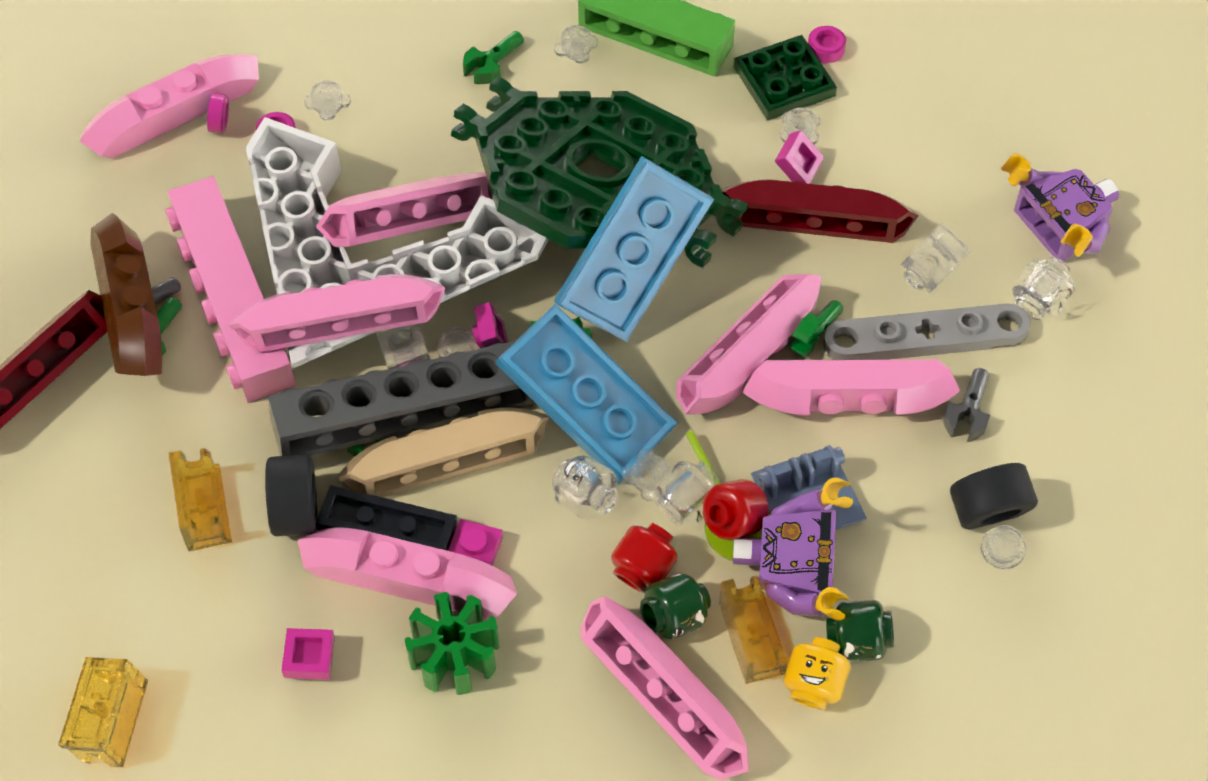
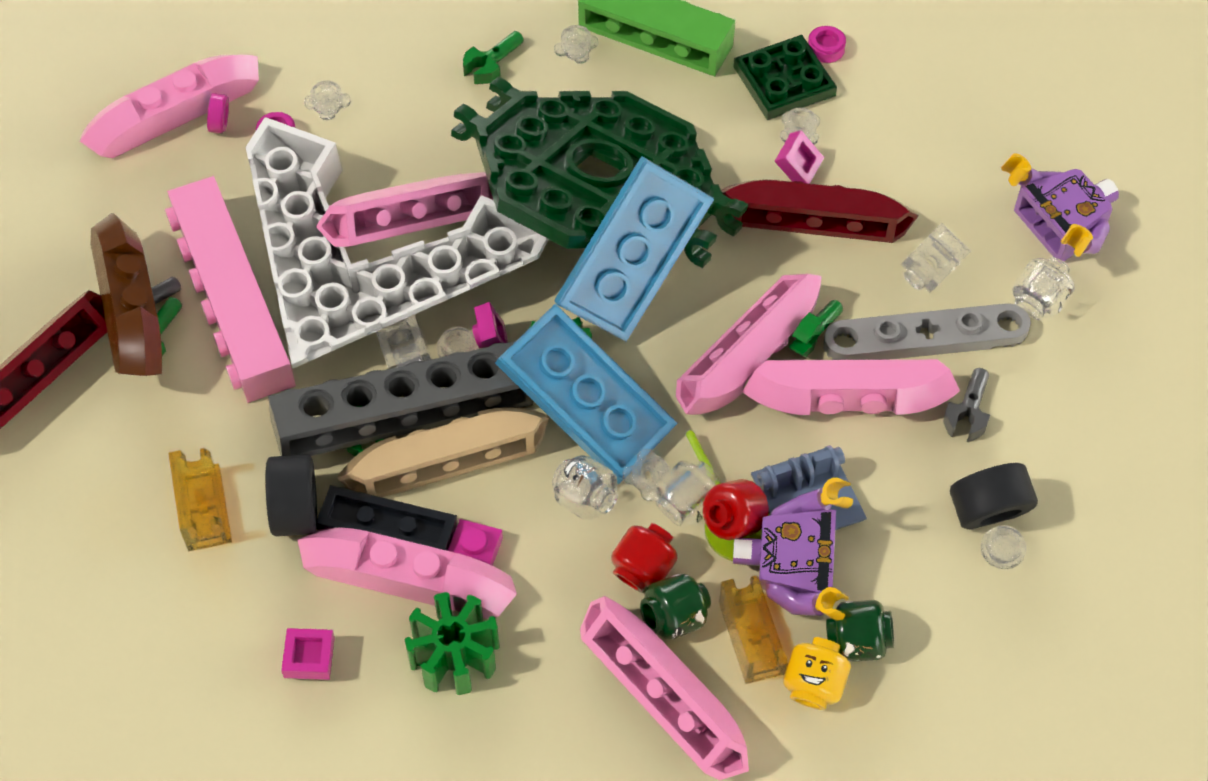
clear yellow hinge [58,657,148,768] -> none
bright pink brick [229,274,445,353] -> none

